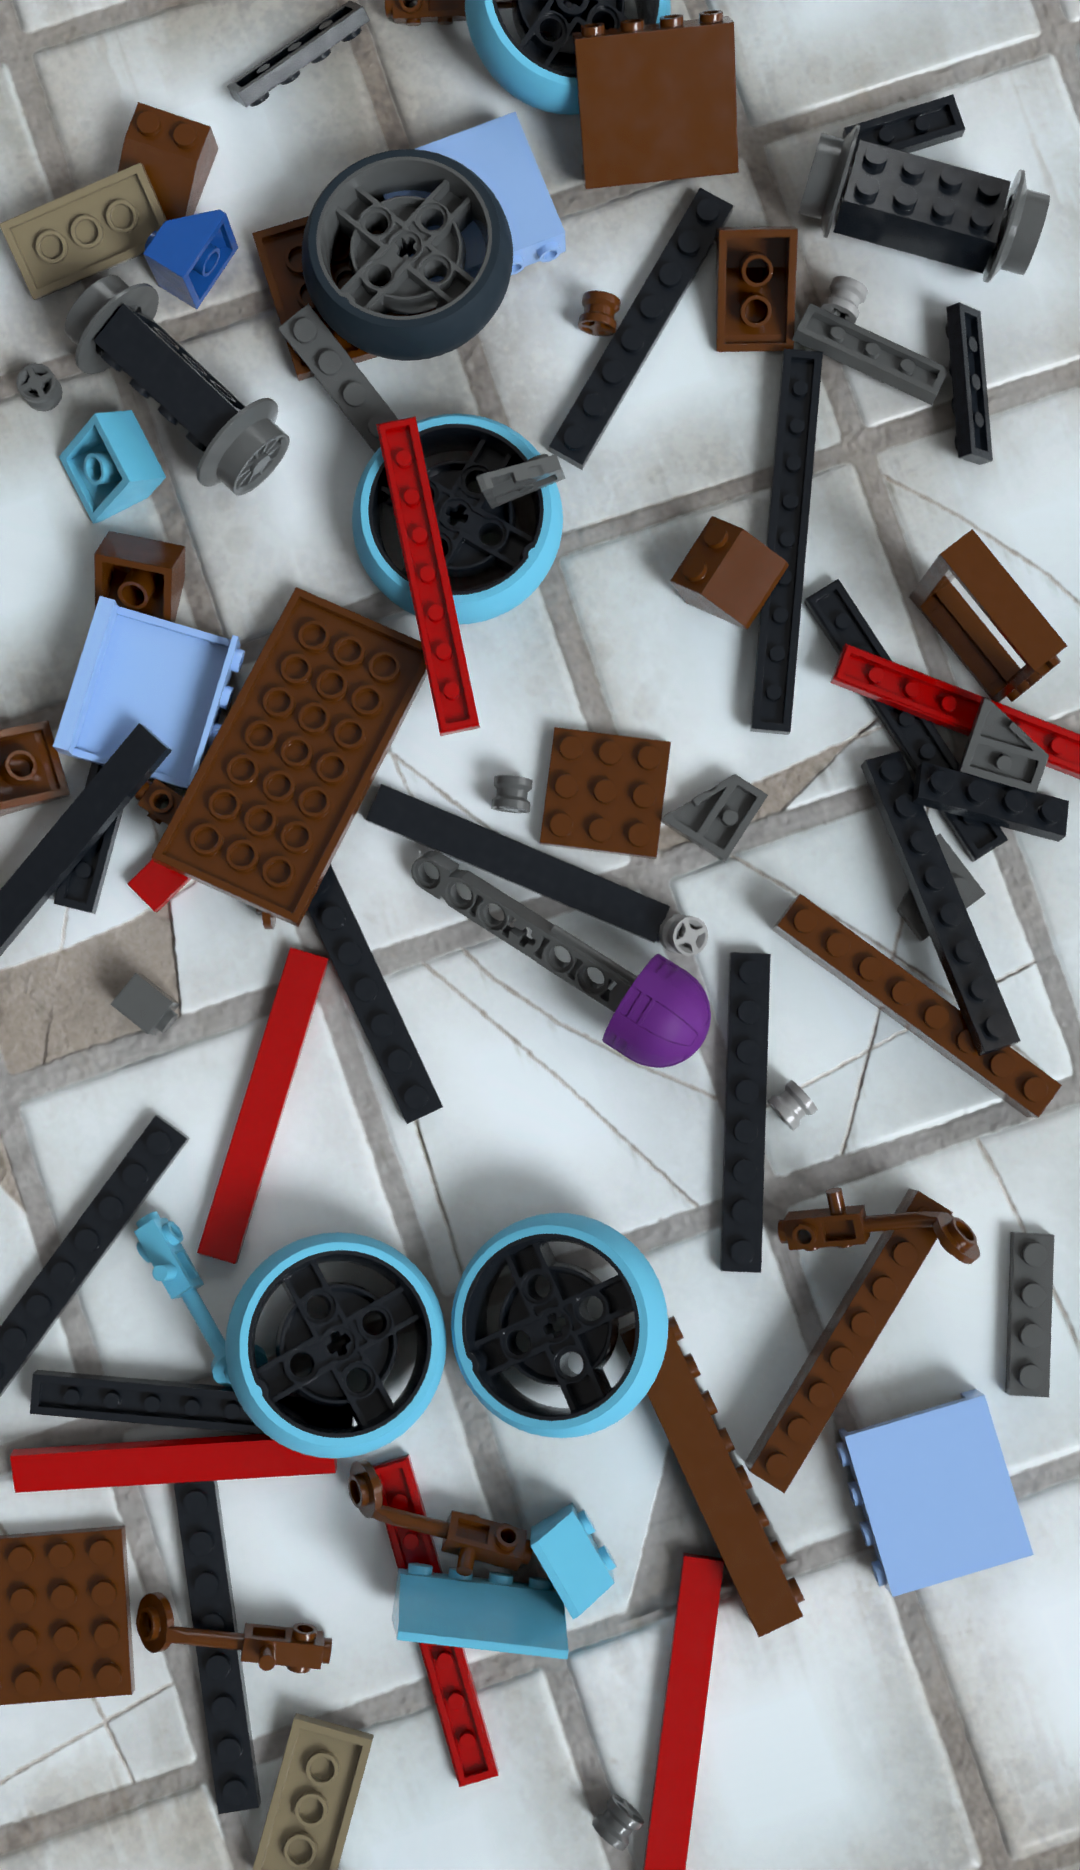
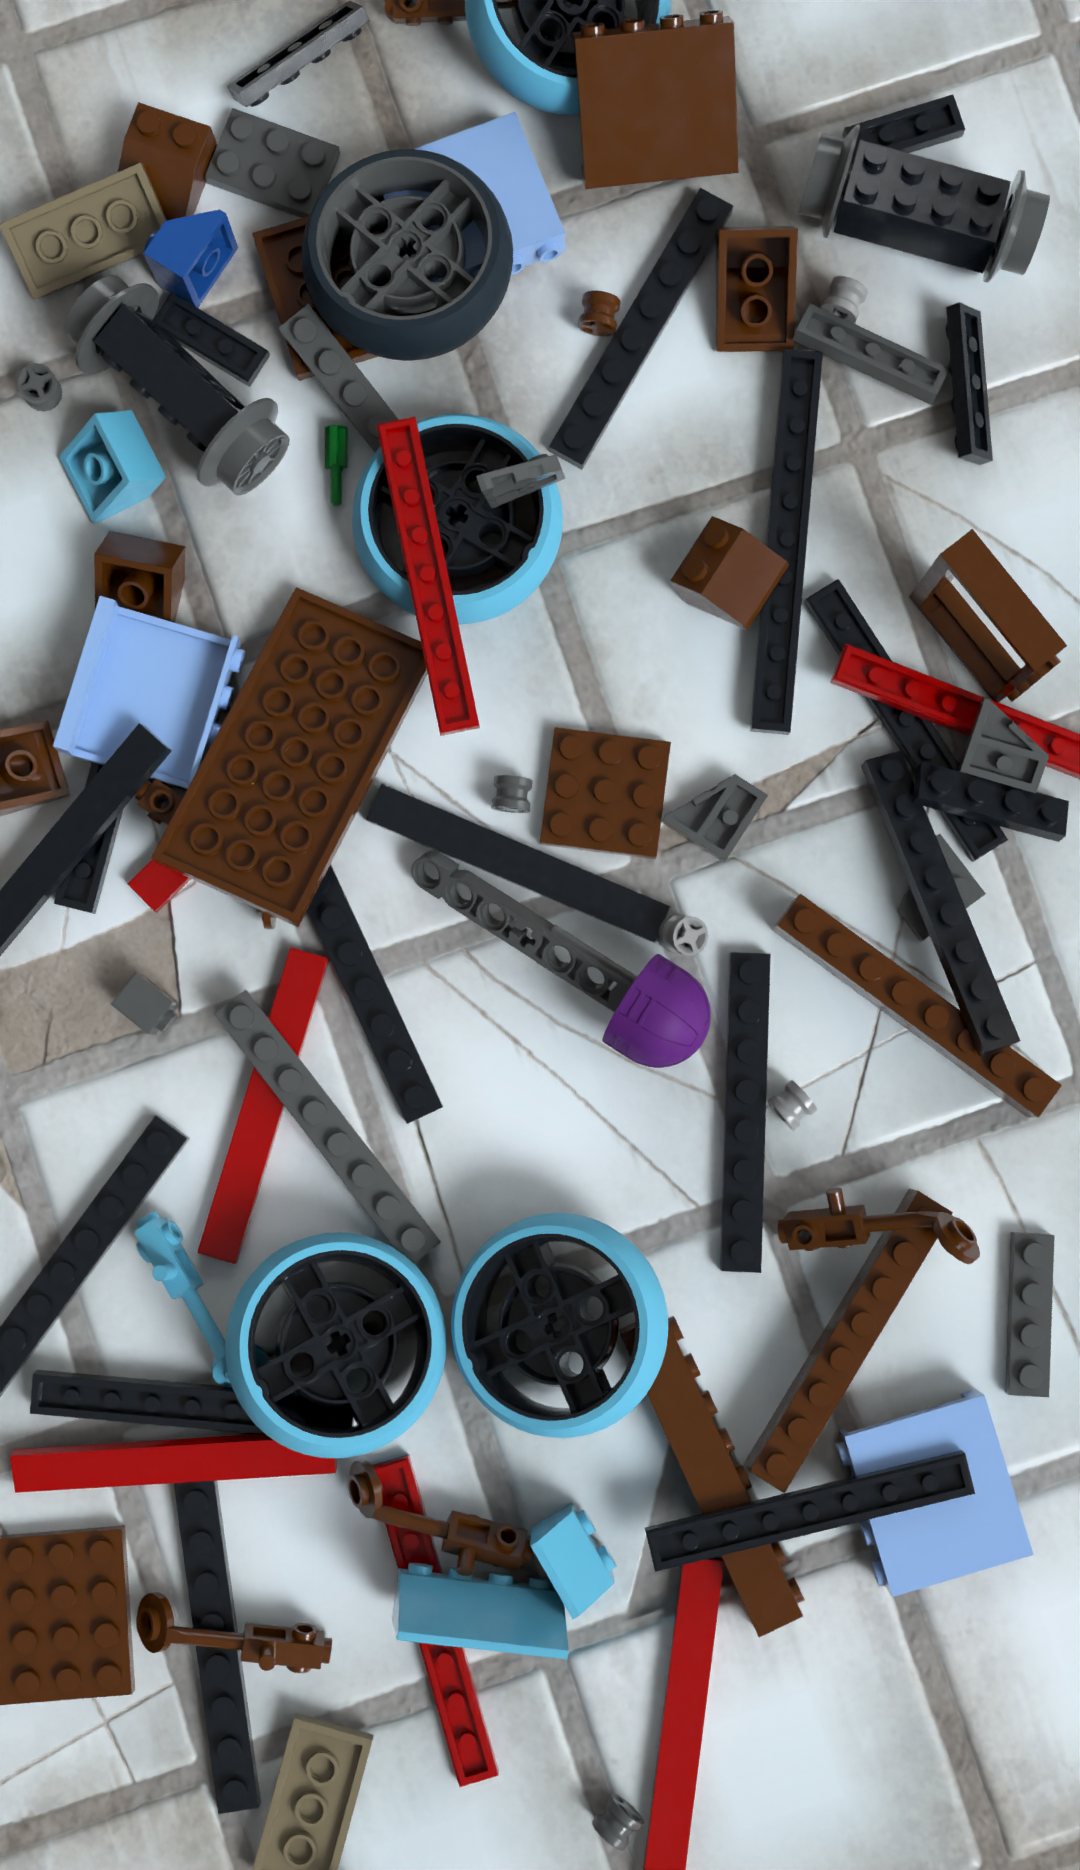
none -> black tile [153,292,270,387]
none -> dark grey plate [205,108,340,218]
none -> dark grey plate [214,990,441,1264]
none -> green axle [325,425,348,506]
none -> black tile [645,1450,975,1572]

